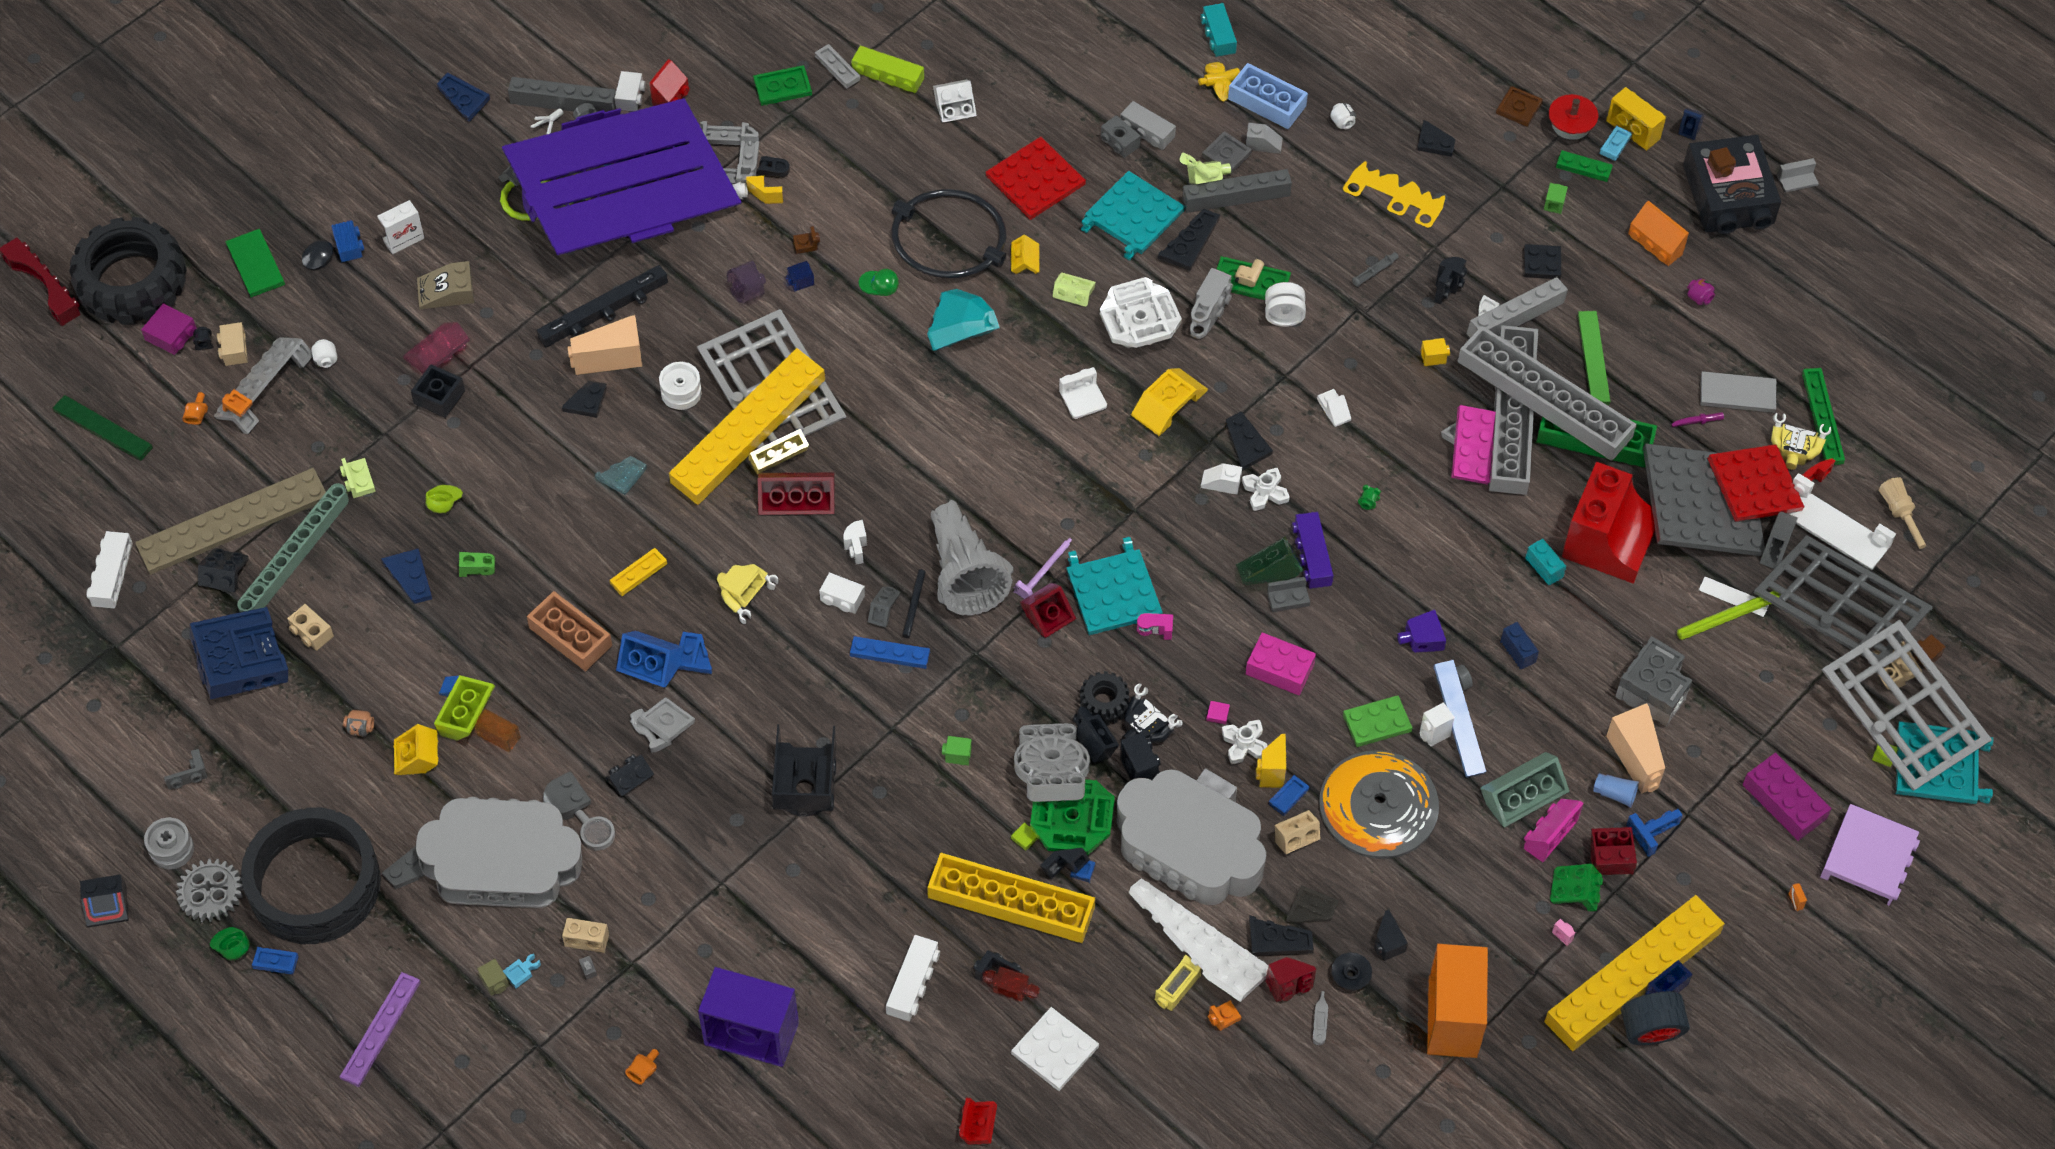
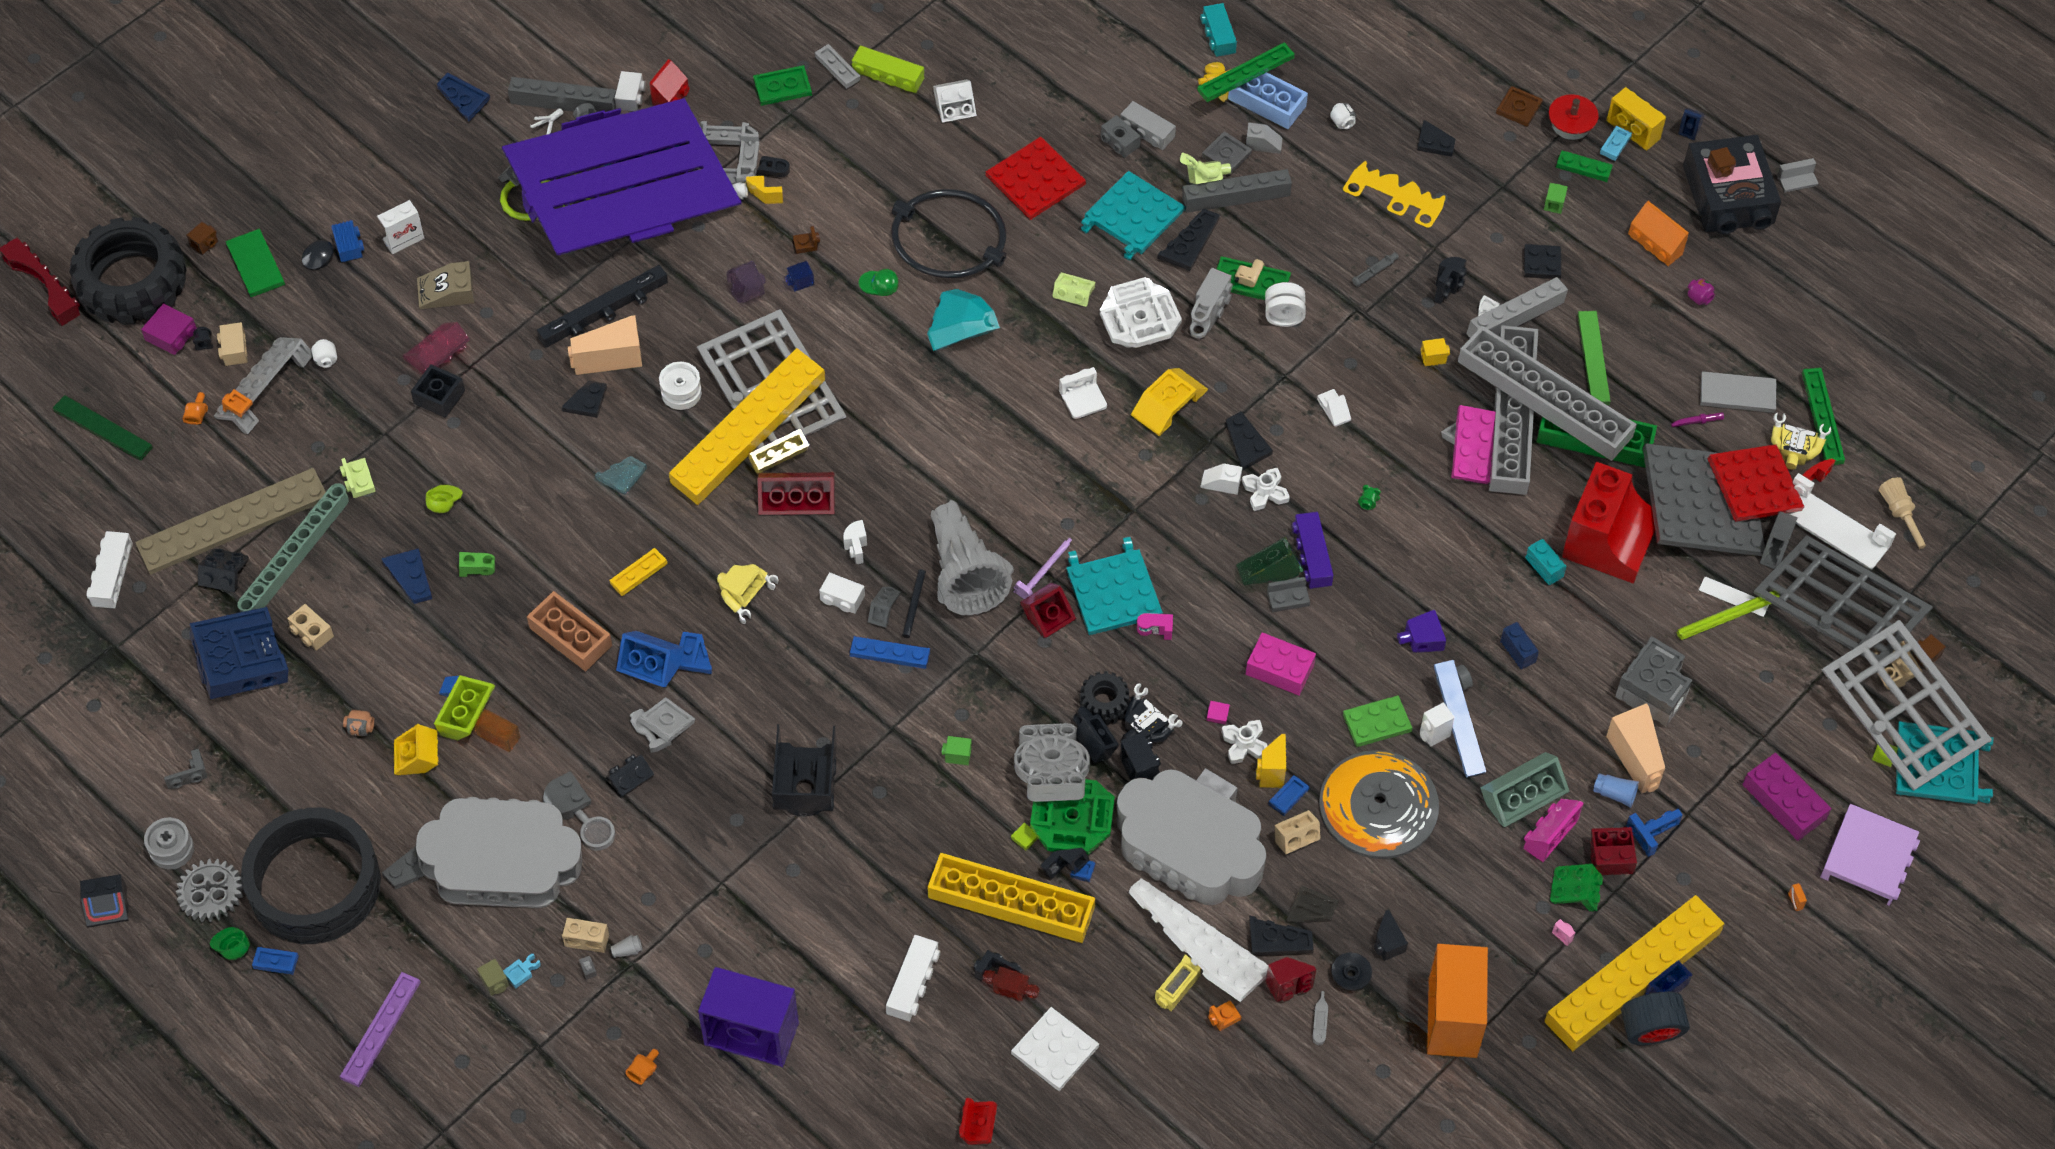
yellow panel [1011,235,1039,274] -> none
none -> reddish brown brick [186,222,218,255]
none -> light grey cone [611,935,643,958]
none -> green plate [1197,42,1295,103]

